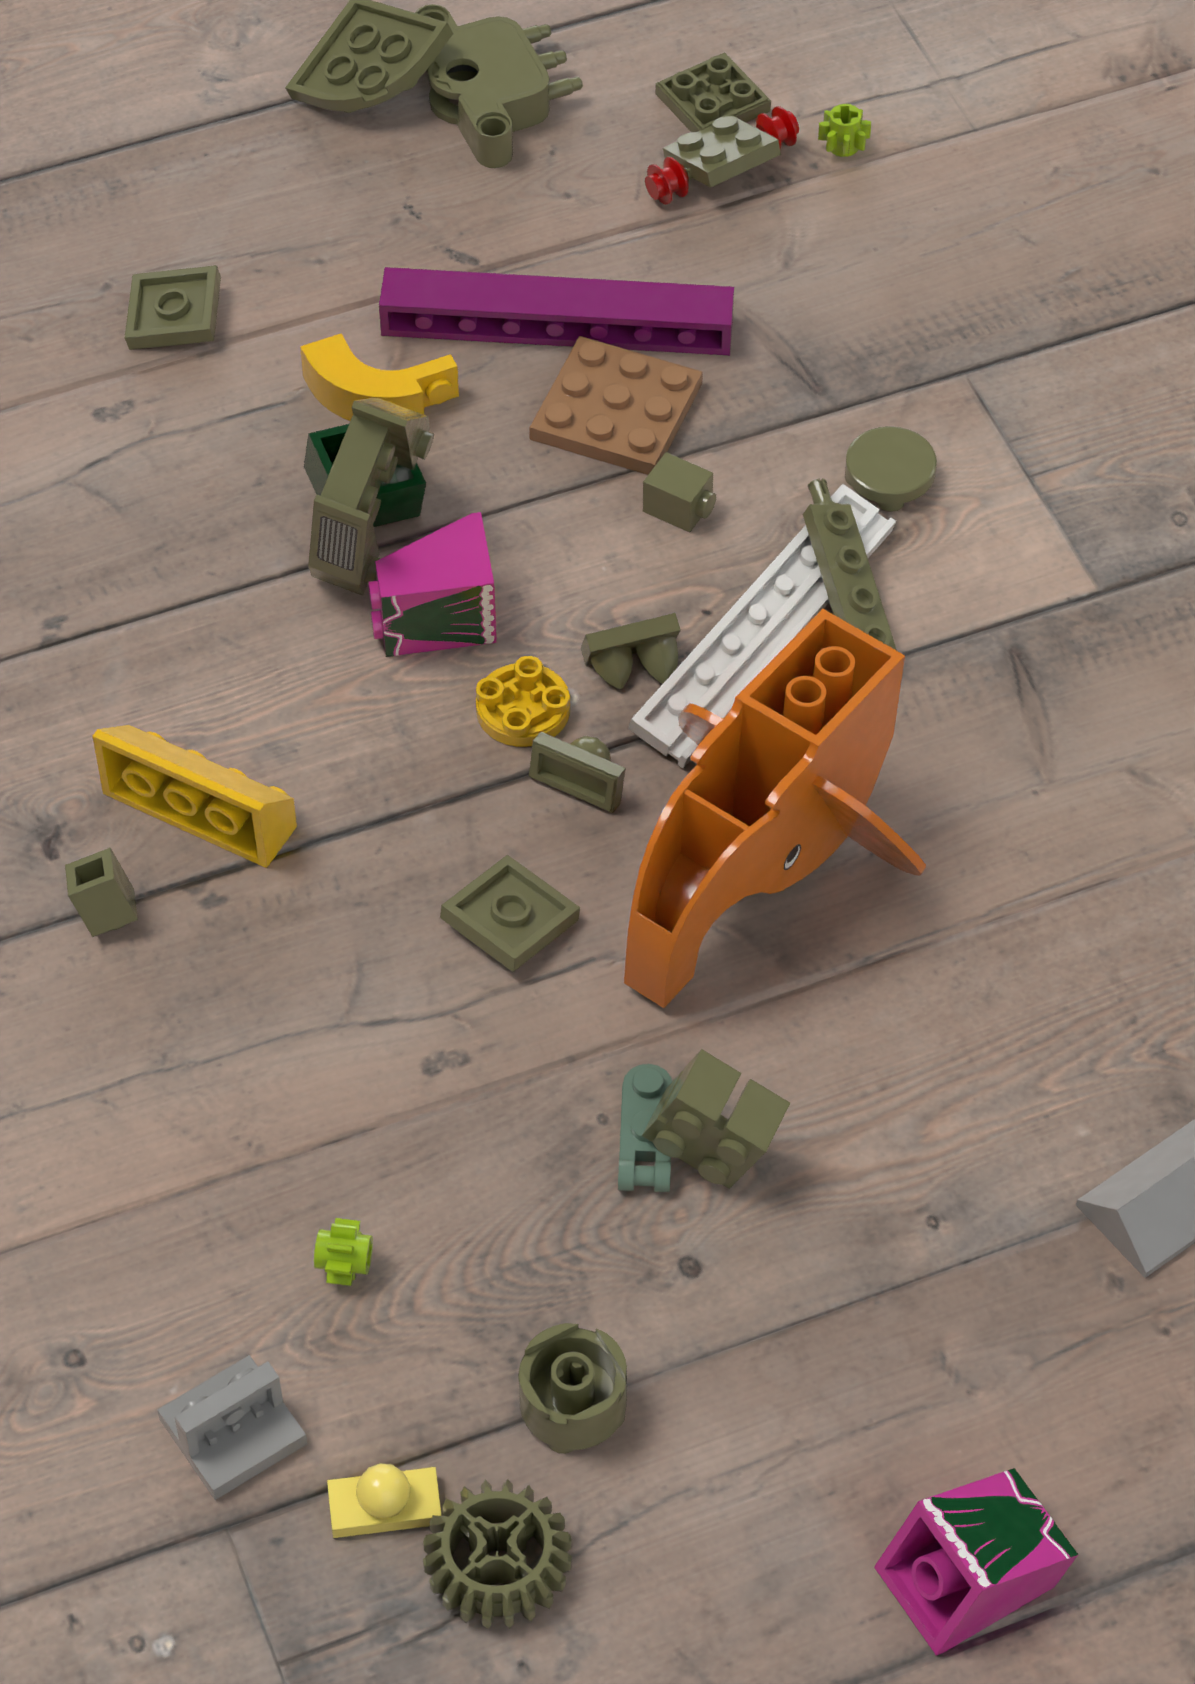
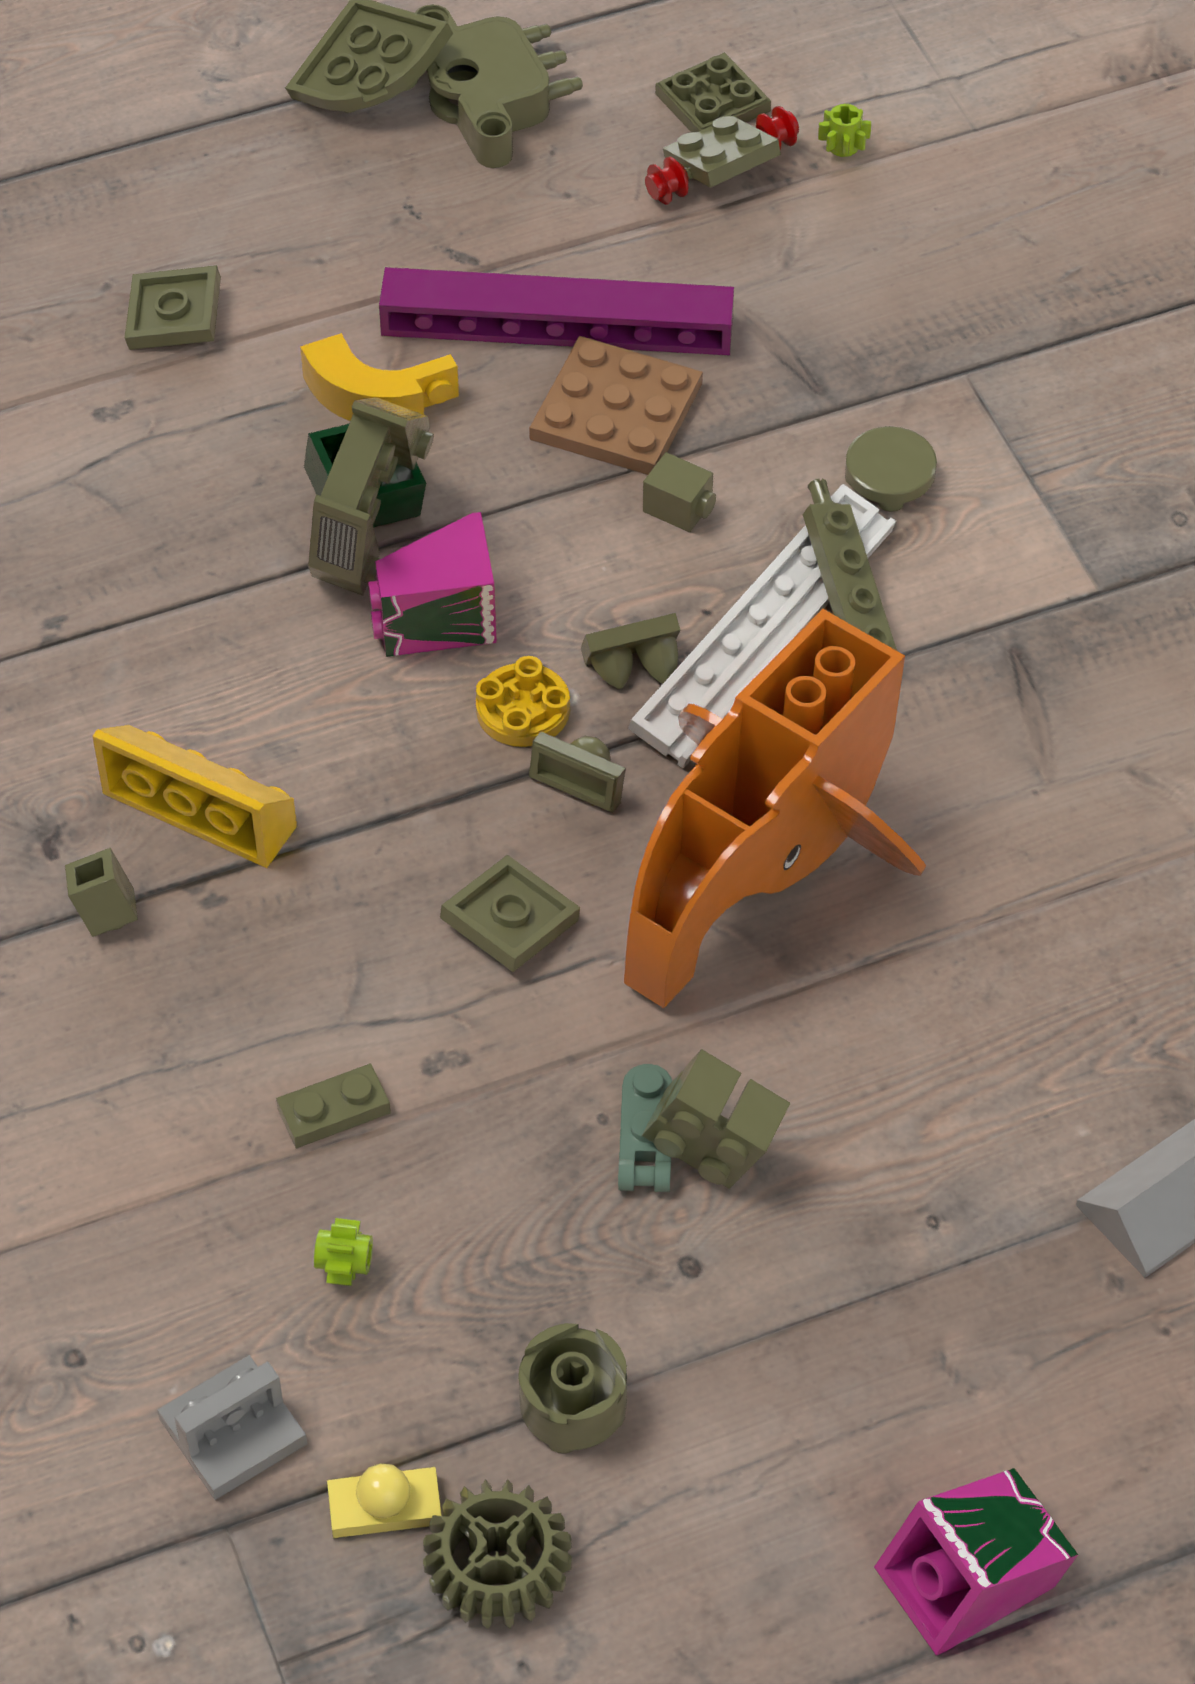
none -> olive plate [276,1063,391,1149]

